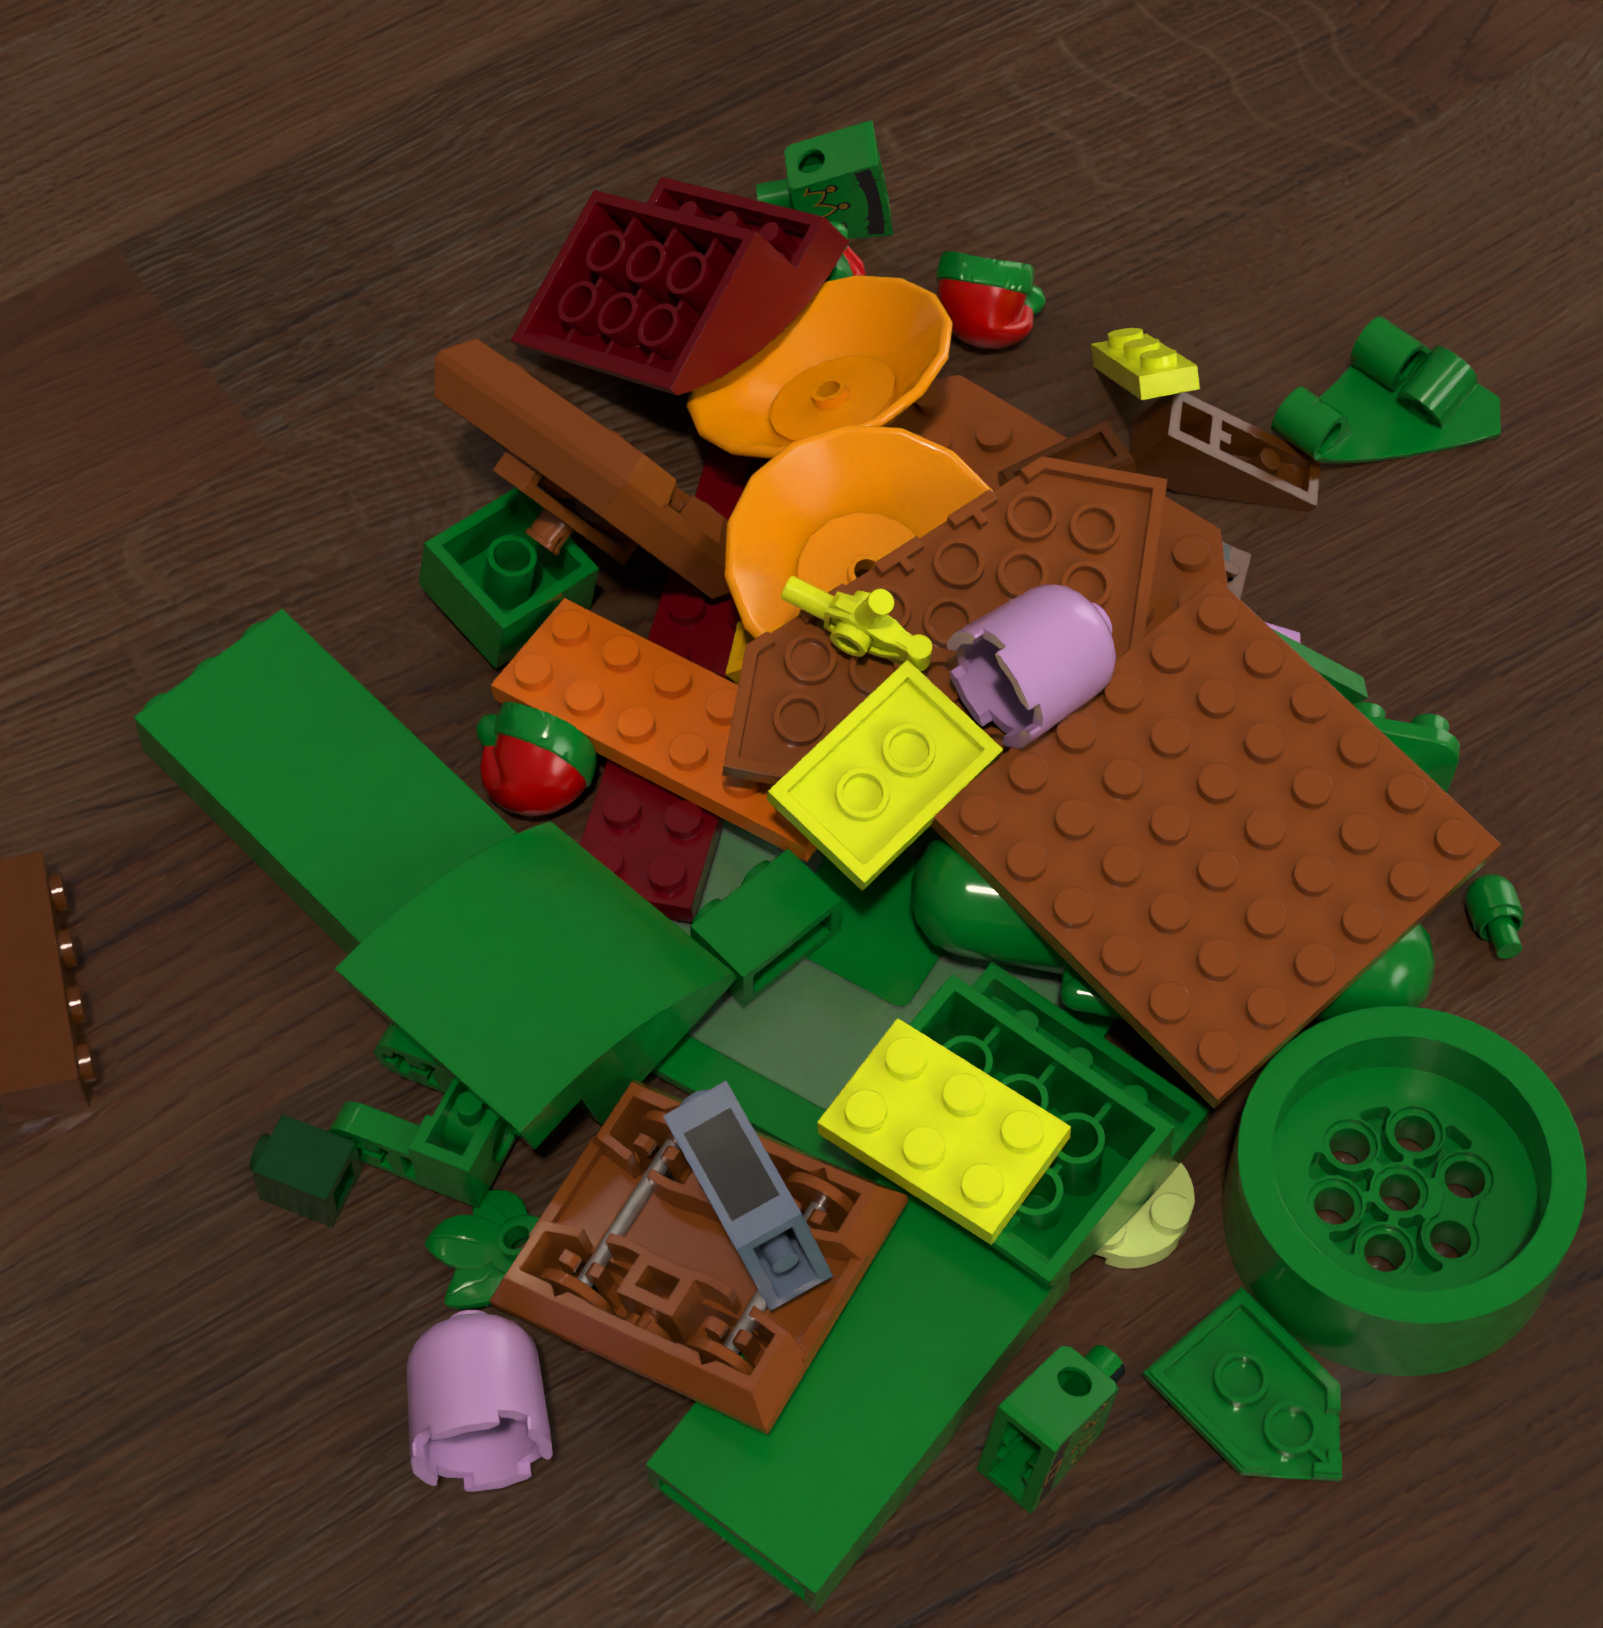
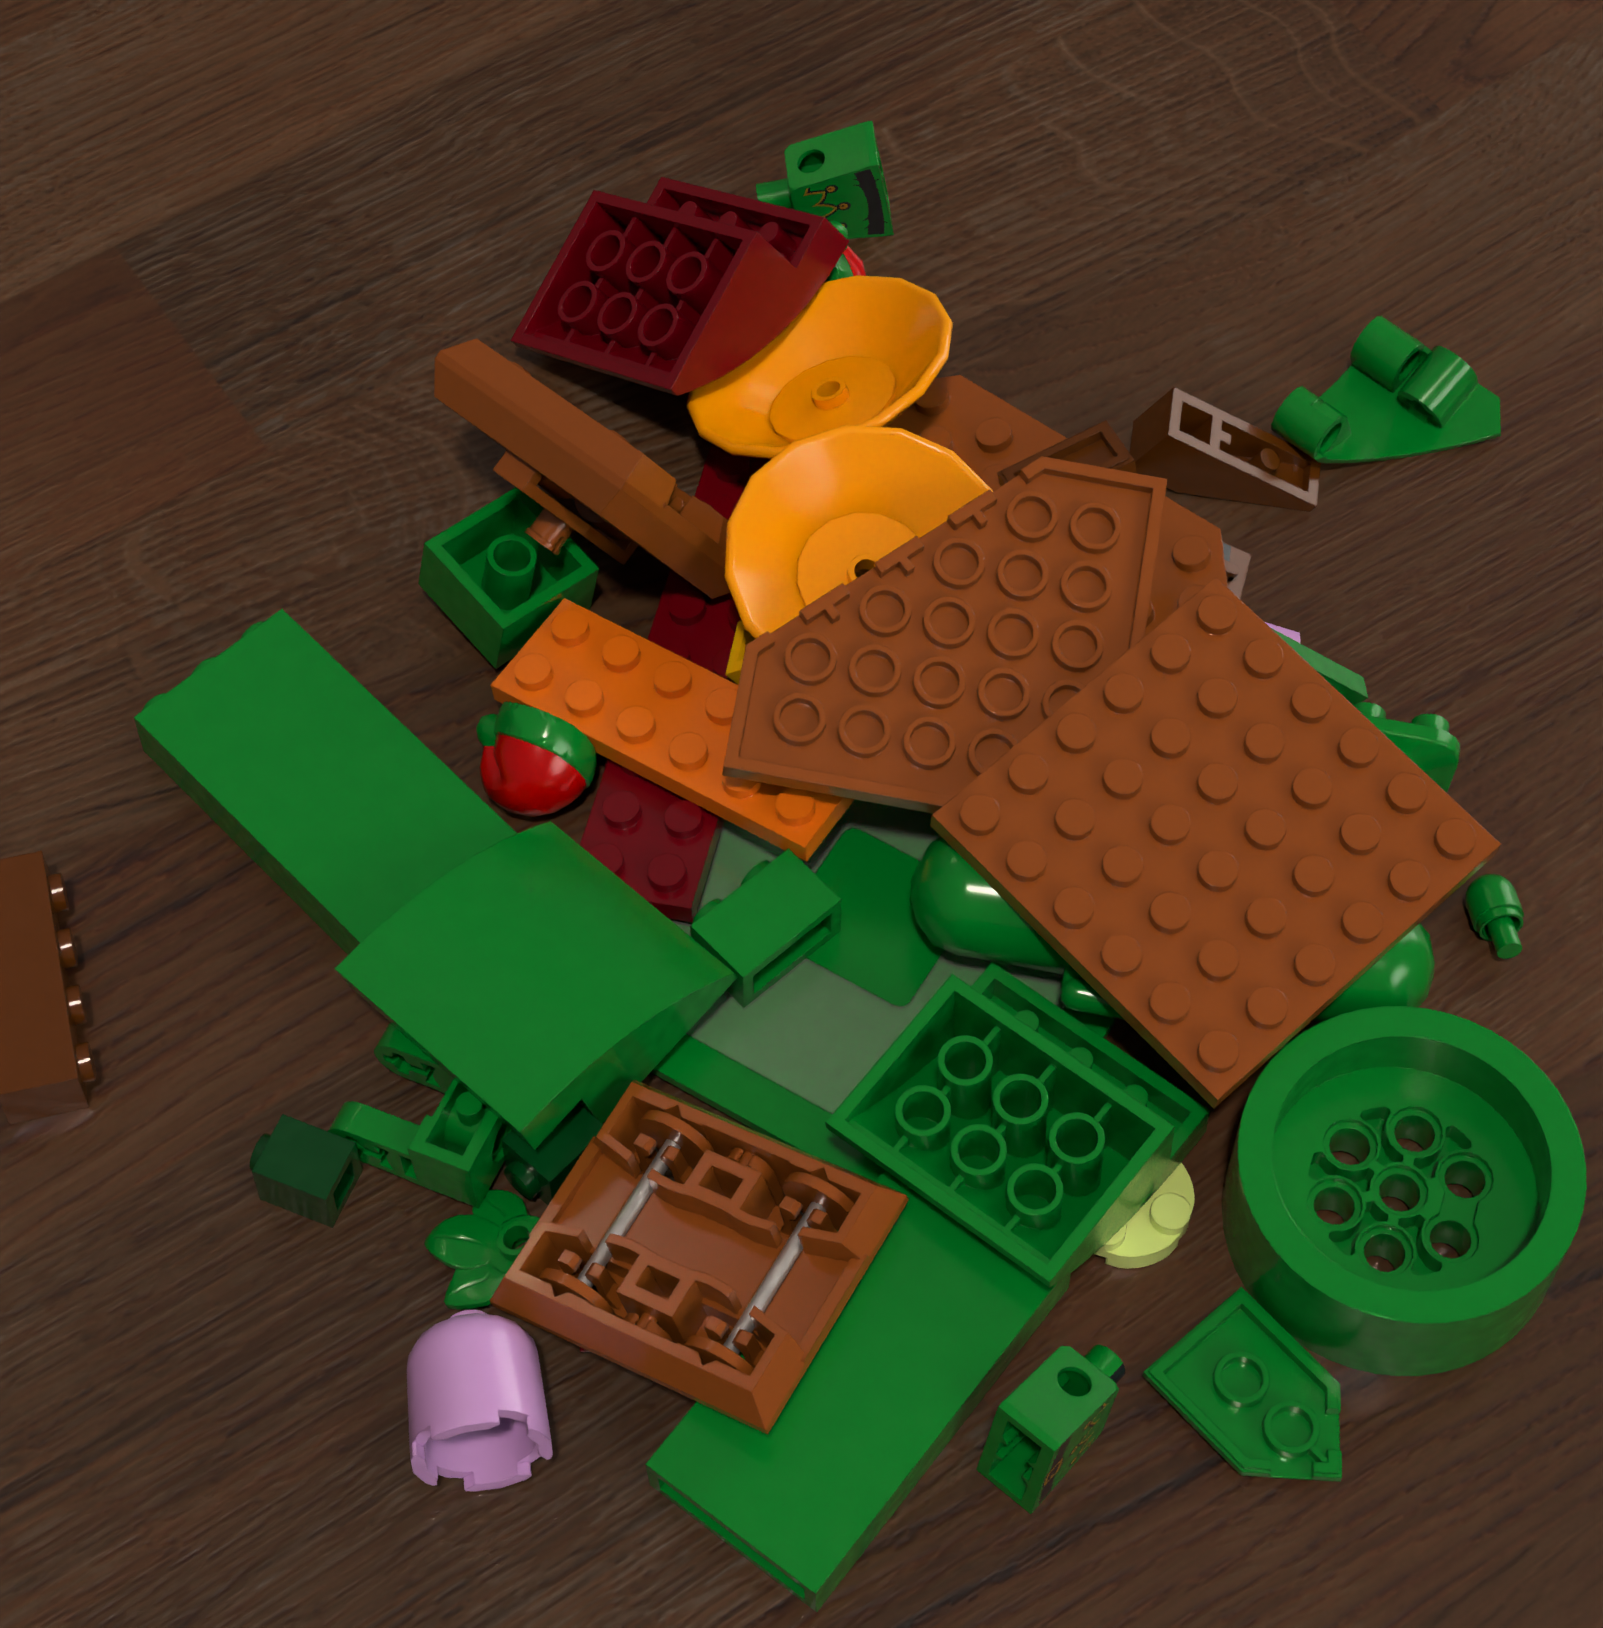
sand blue brick [663,1081,833,1311] -> none
neon yellow plate [766,660,1003,891] -> none
neon yellow piece [781,576,932,672] -> none
neon yellow plate [817,1018,1071,1245] -> none
red piece [936,251,1046,350] -> none
lavender cylinder [947,585,1116,748] -> none
neon yellow plate [1091,328,1200,400] -> none
none -> dark green brick [501,1103,604,1205]

